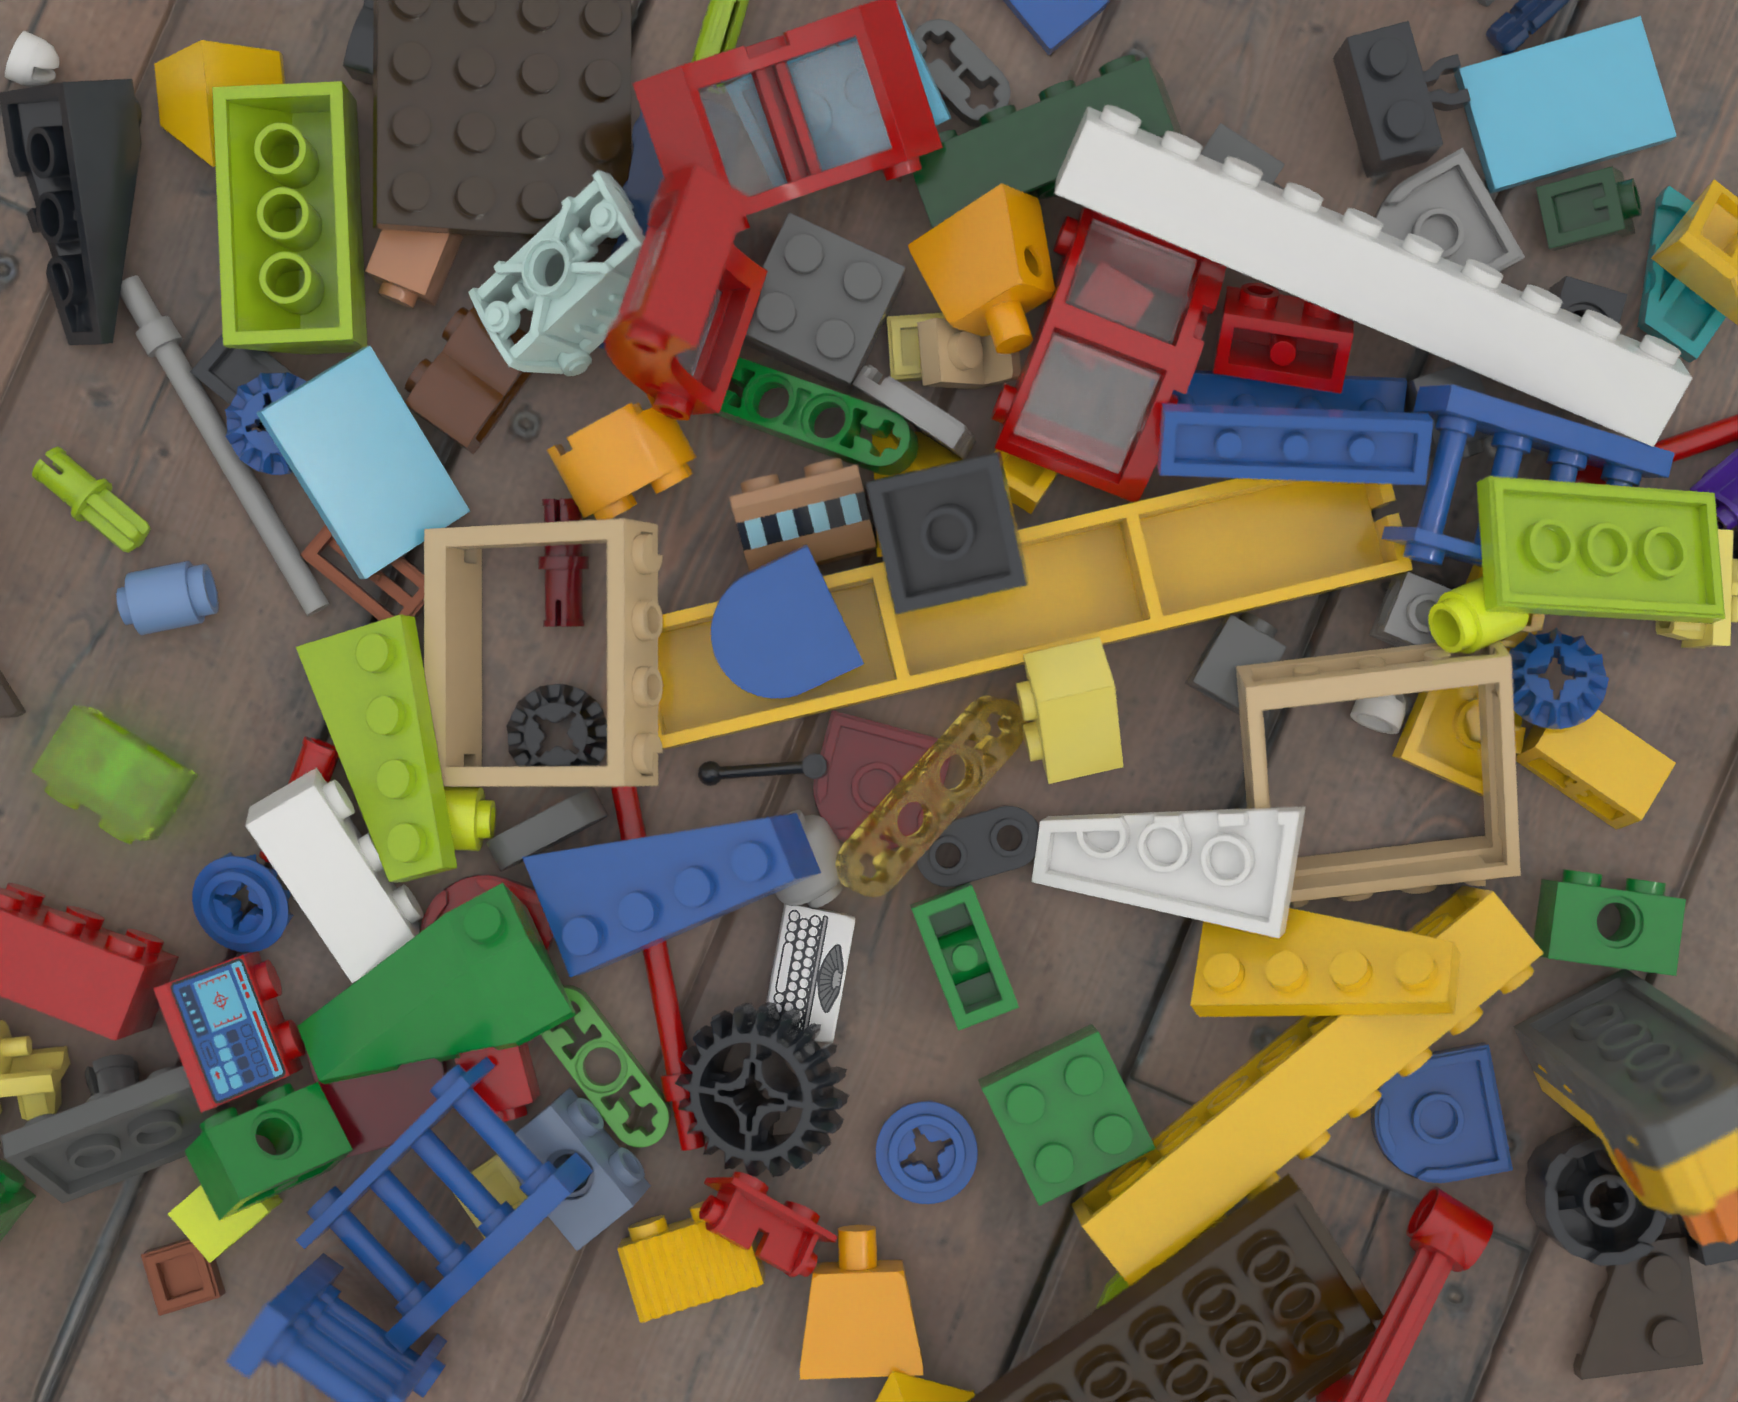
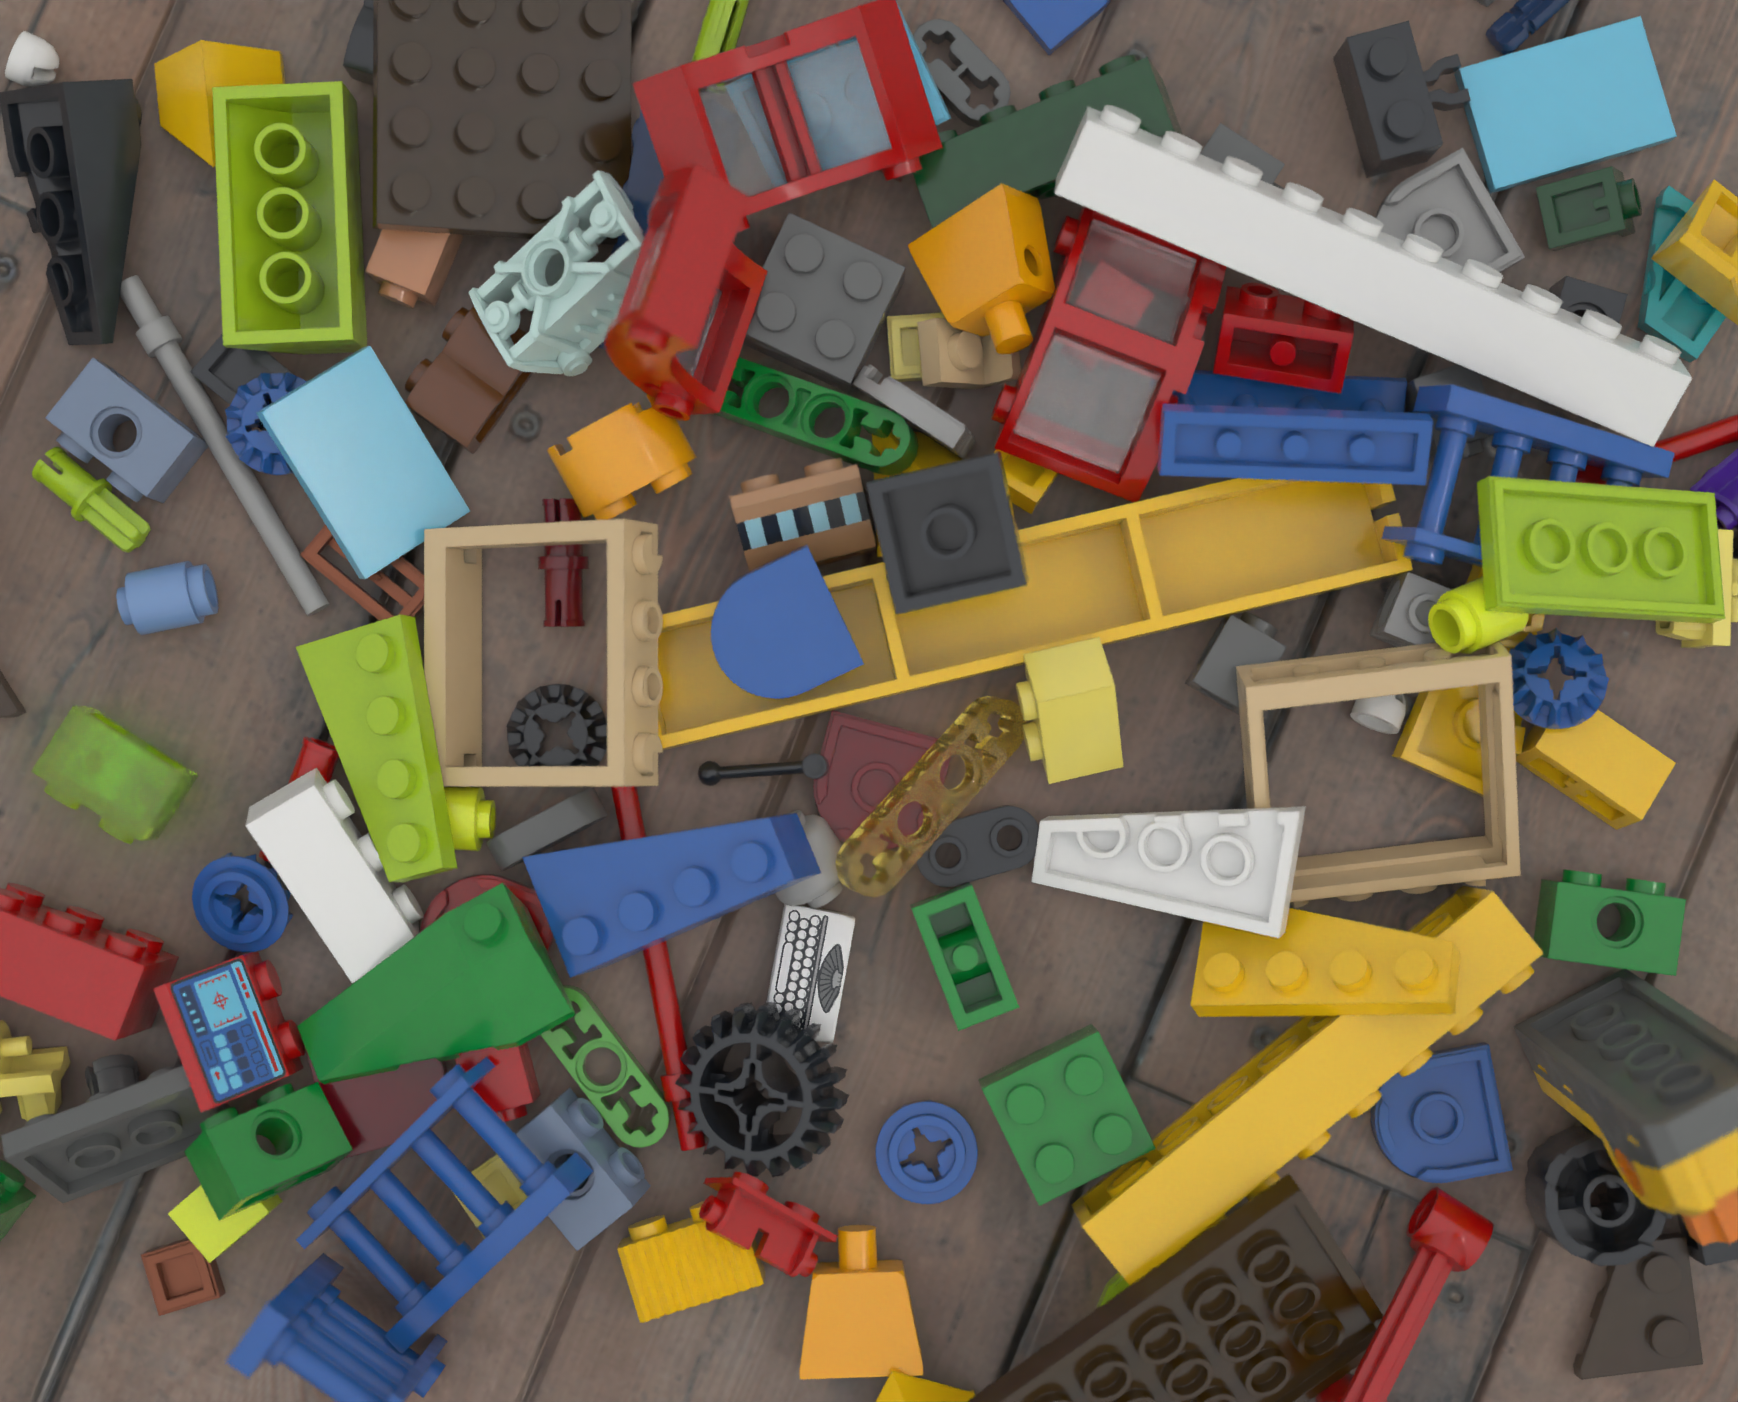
none -> sand blue brick [45,357,208,503]

